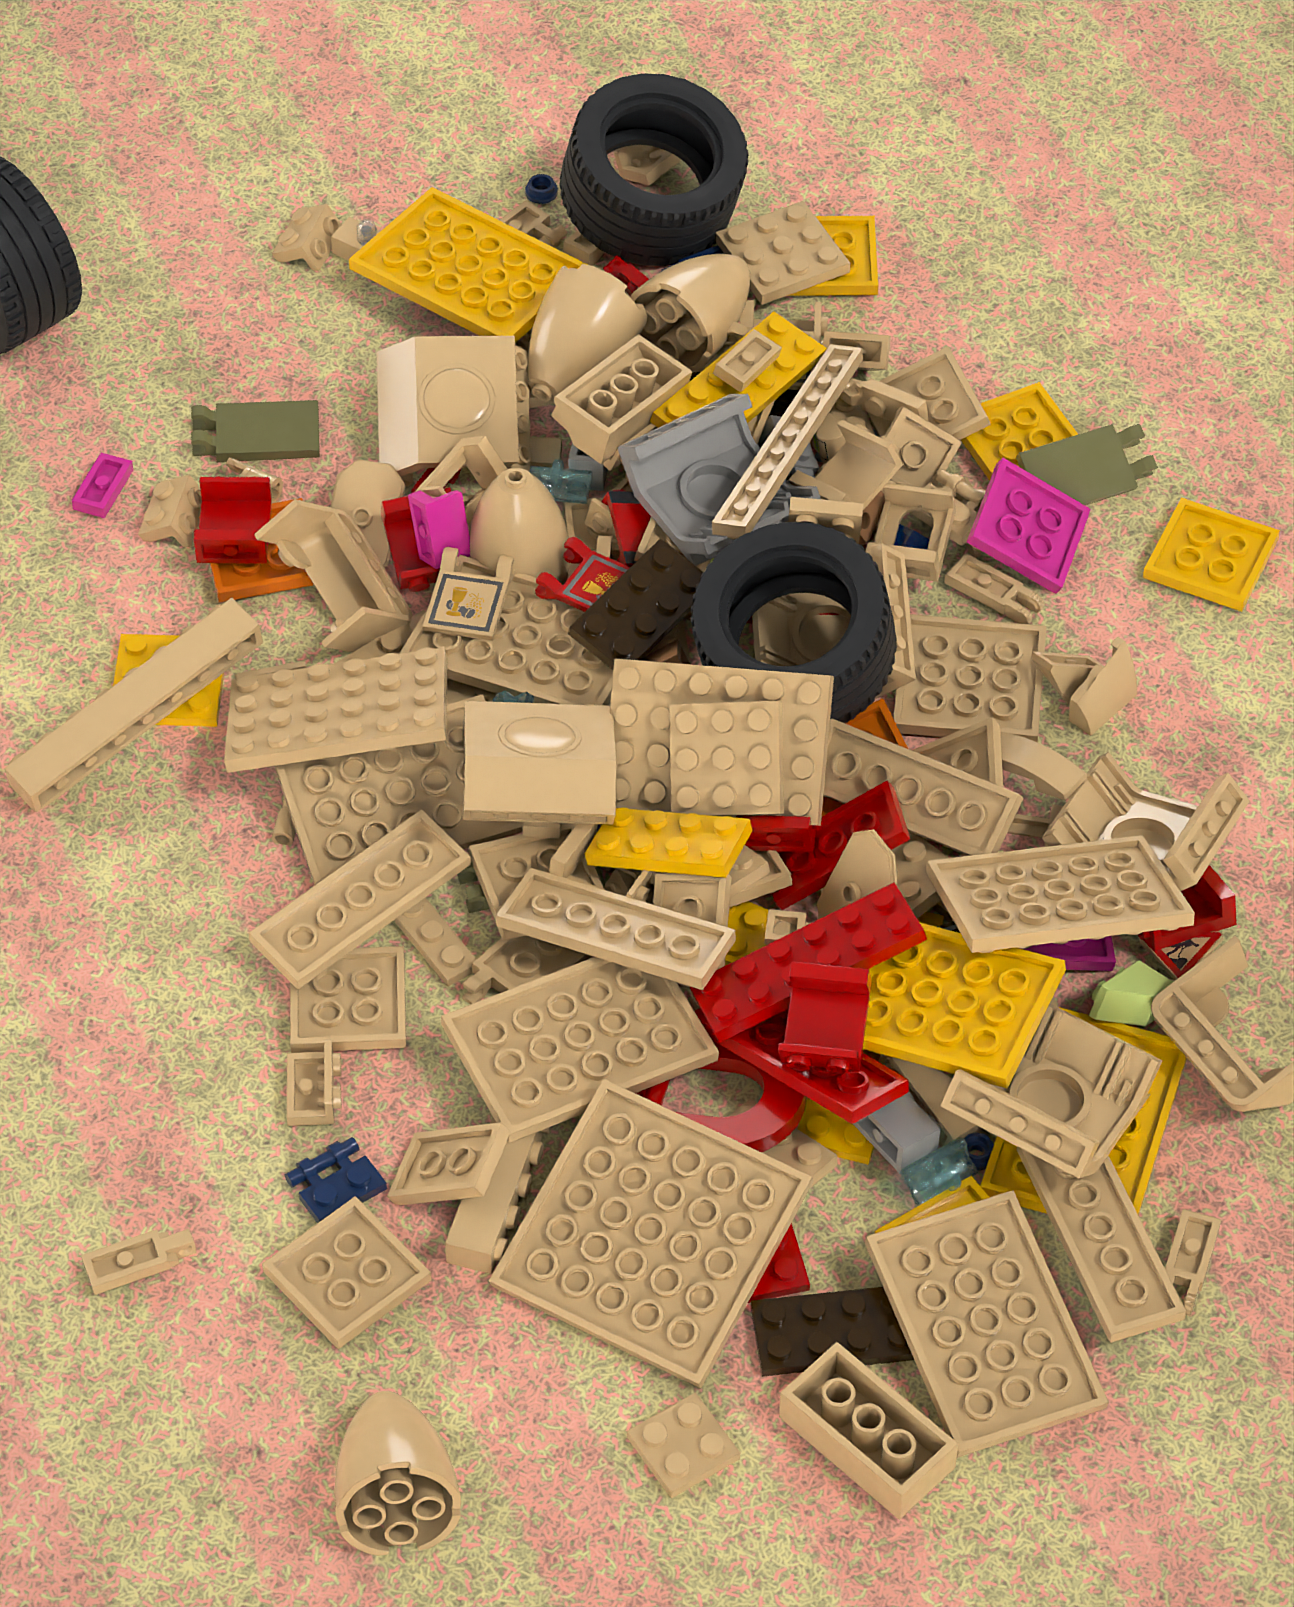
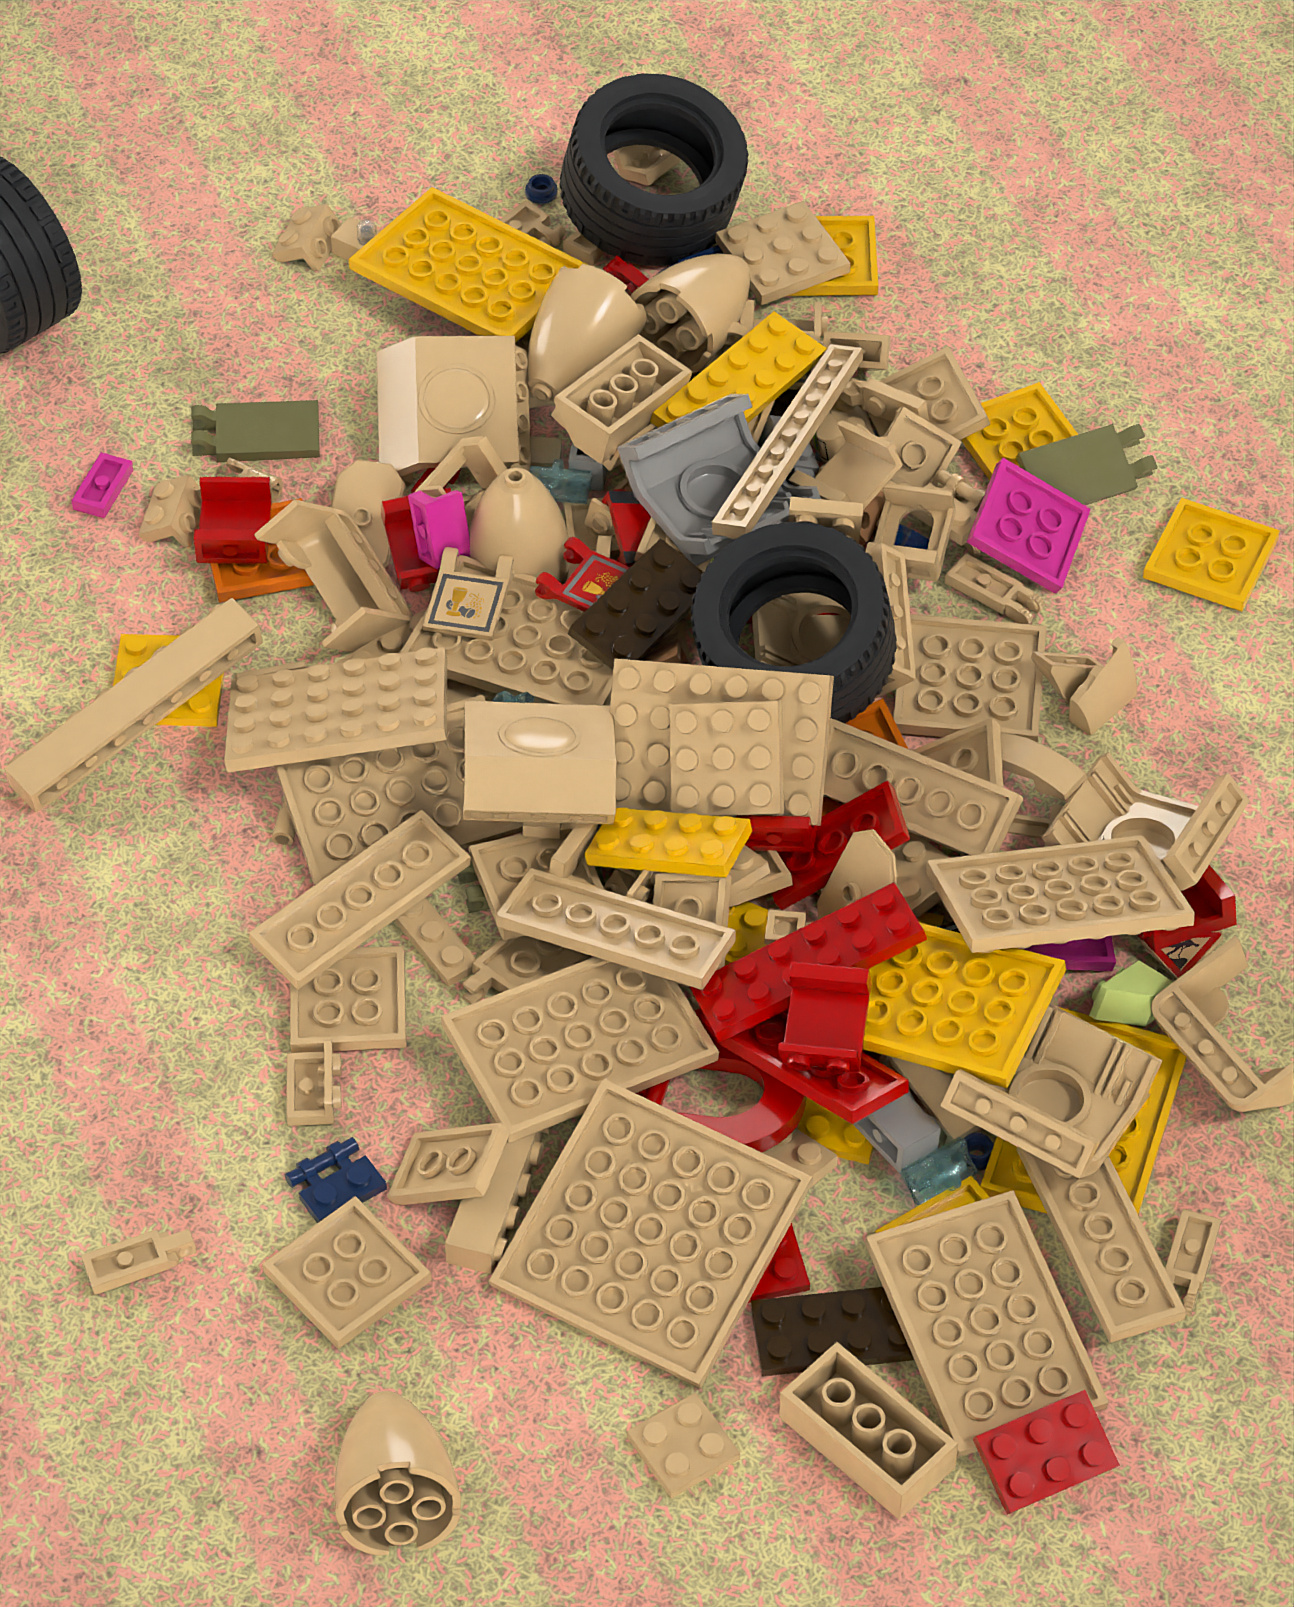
tan plate [713,329,782,392] -> none
none -> red plate [973,1390,1120,1514]

